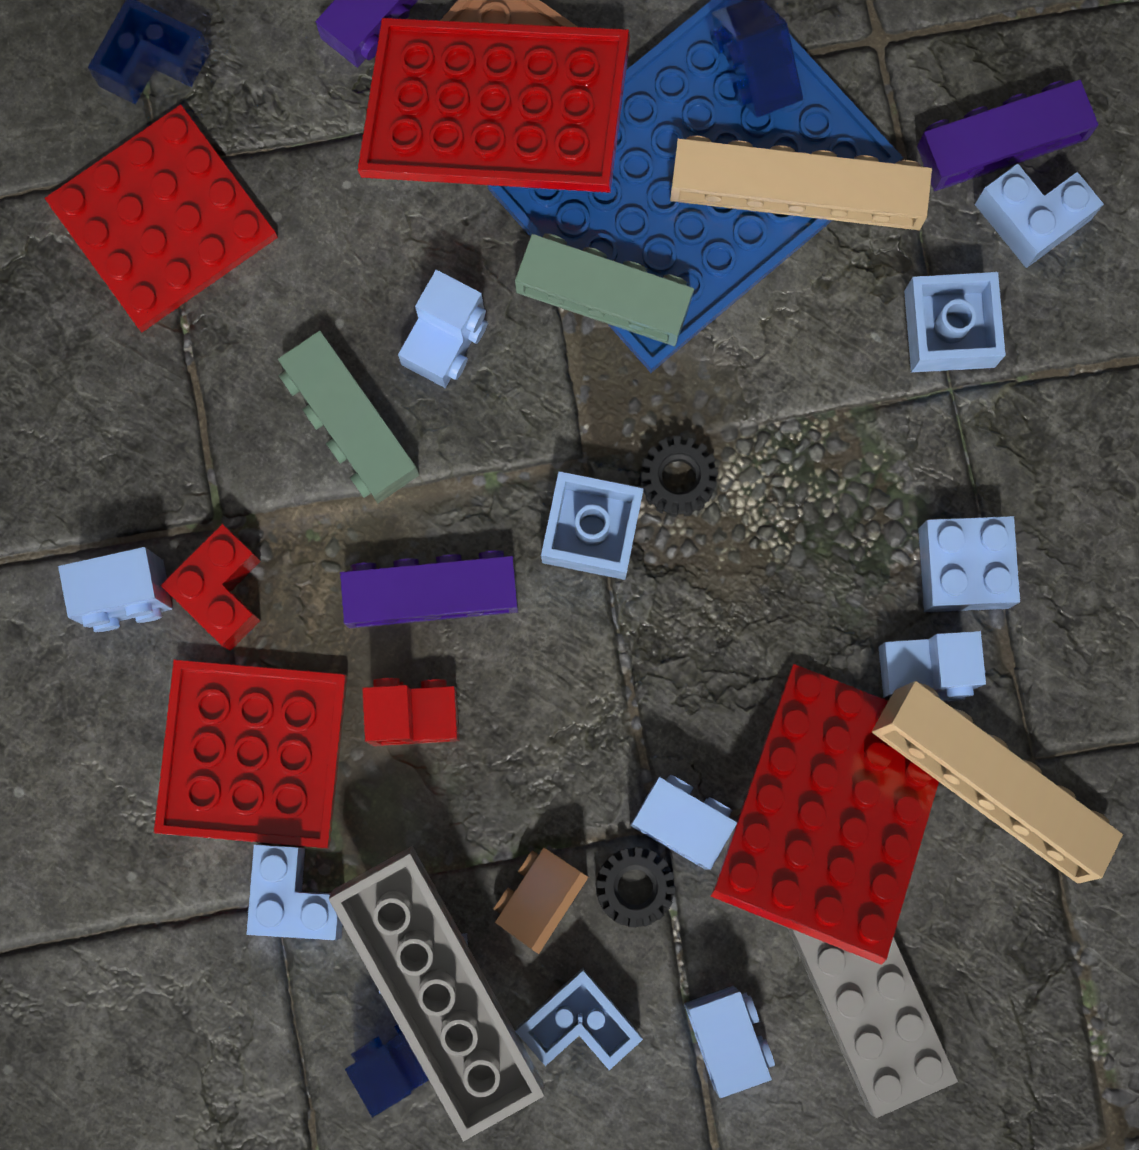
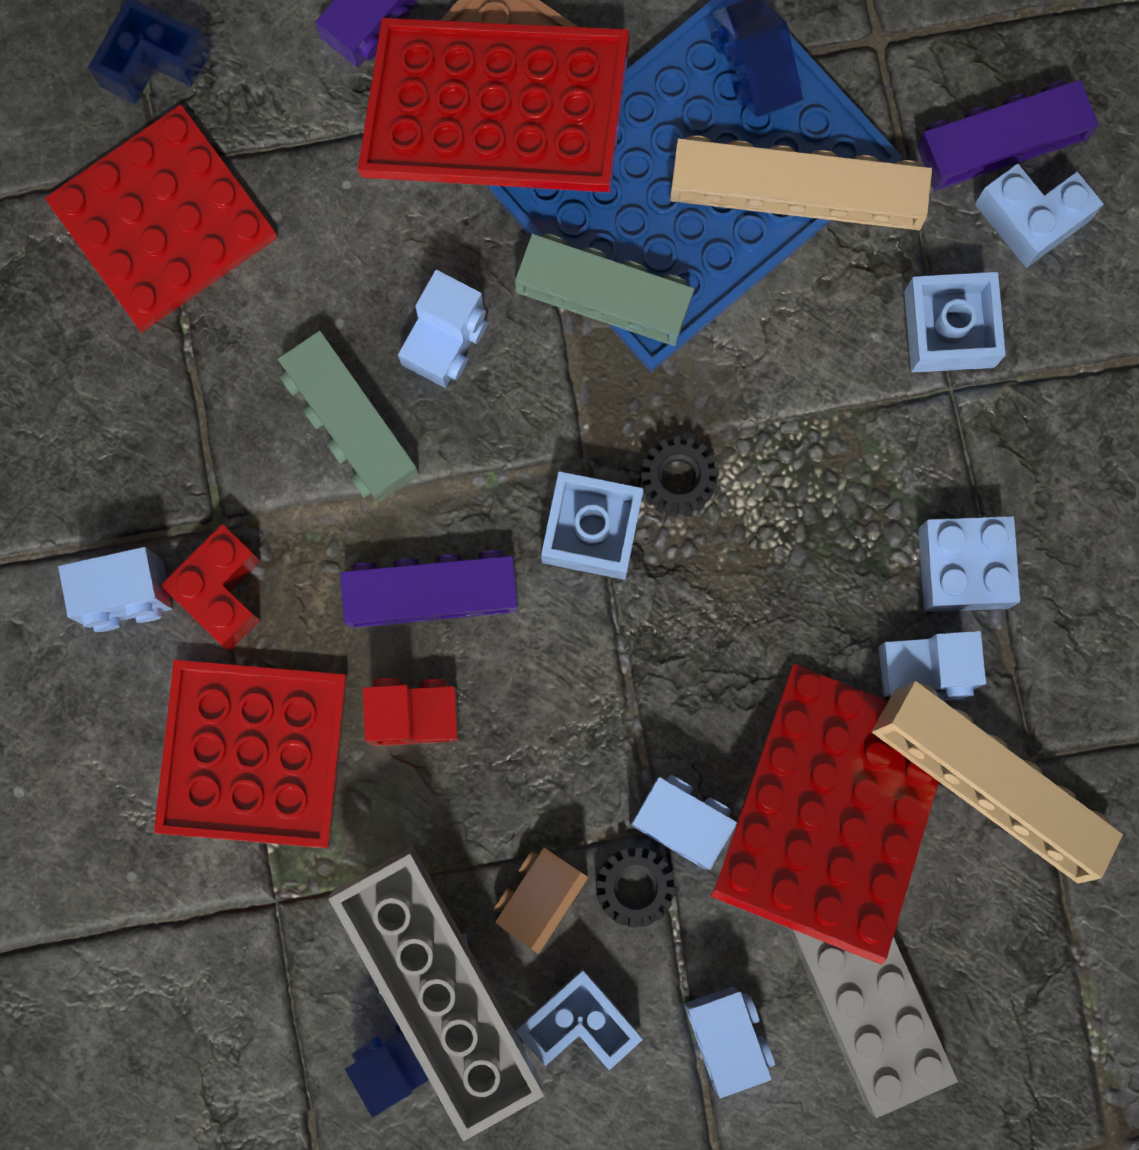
light blue brick [246,845,343,940] -> none

